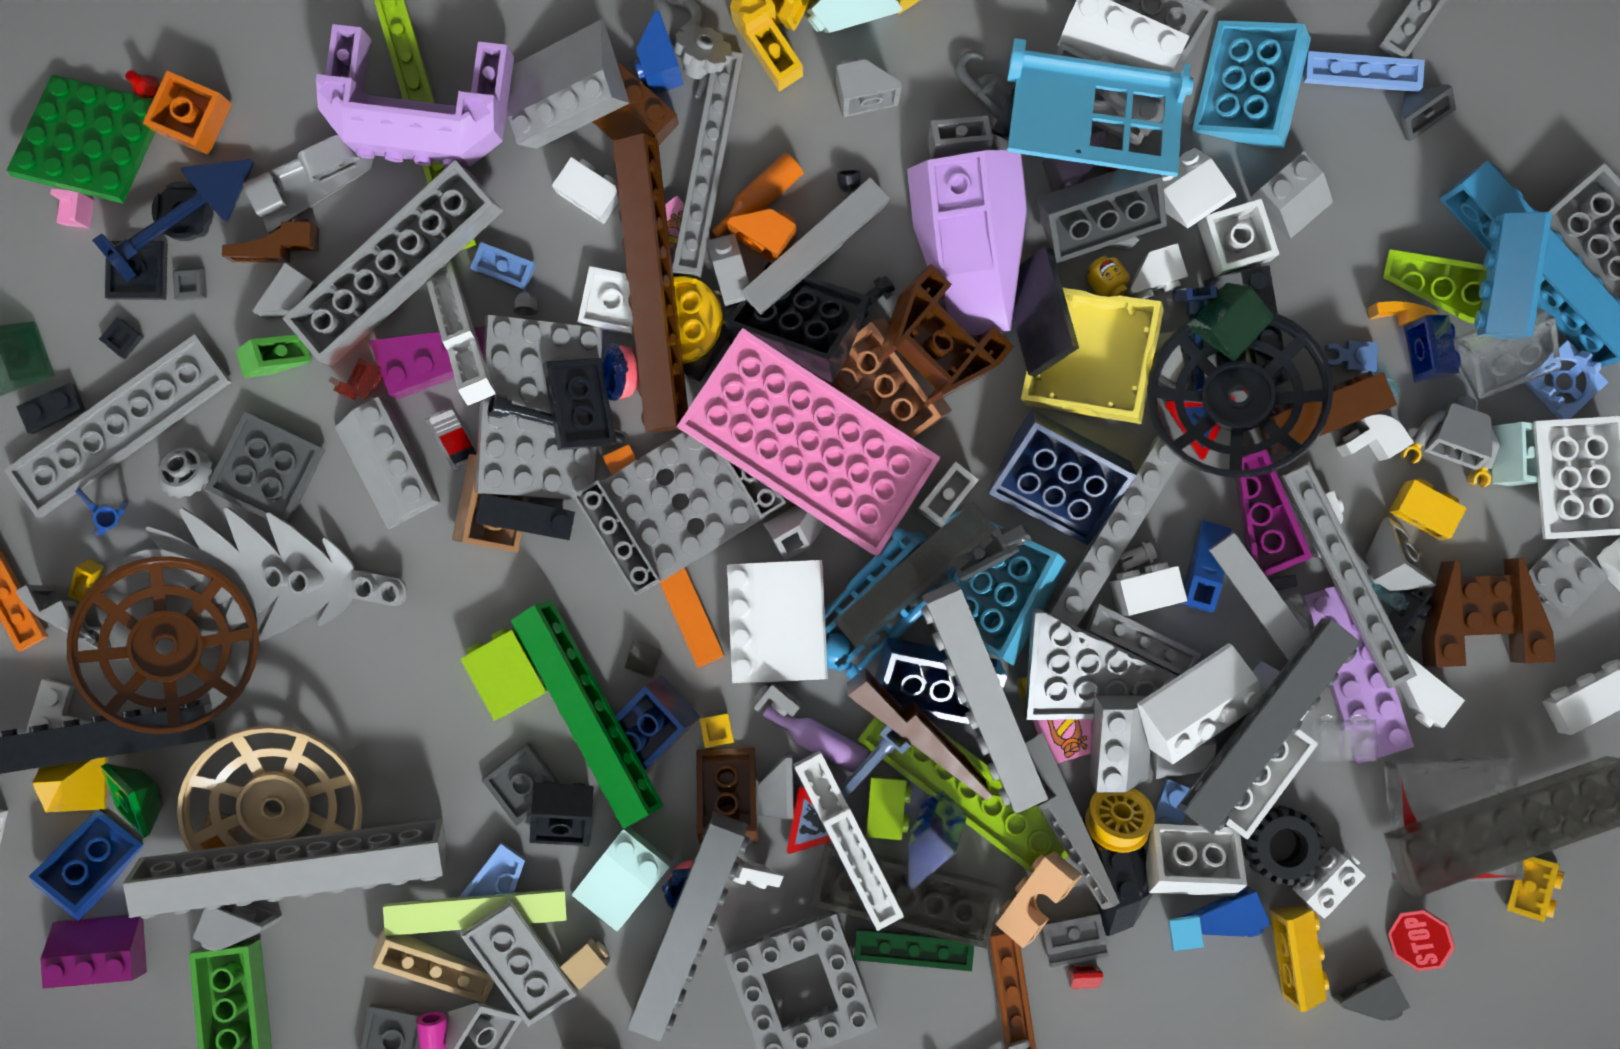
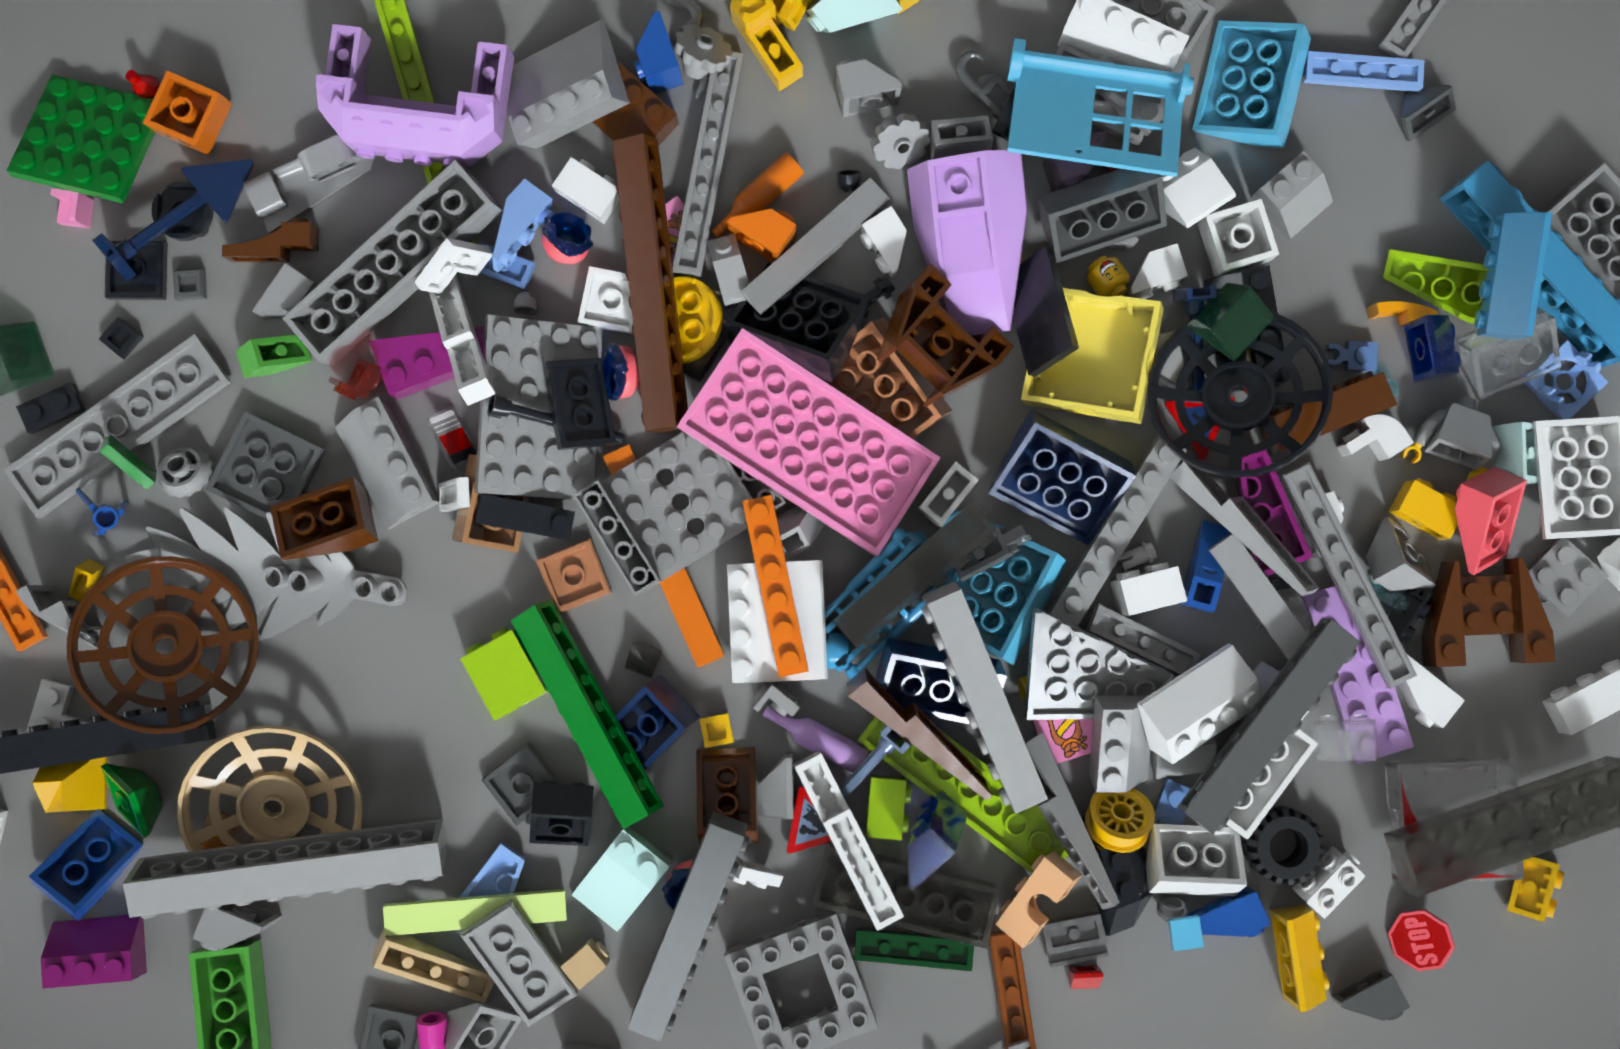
none -> green tile [100,434,157,490]
none -> reddish brown slope [270,477,379,560]
none -> white plate [415,238,493,294]
none -> white tile [438,477,470,512]
none -> light blue slope [493,178,553,273]
none -> nougat tile [536,538,612,613]
none -> clear blue hair [541,212,594,264]
none -> orange plate [742,495,809,678]
none -> white slope [860,206,907,279]
none -> light grey plant [870,113,930,169]
none -> light grey plate [1156,896,1187,922]
none -> light grey slope [1170,462,1319,596]
none -> coral slope [1455,467,1527,575]

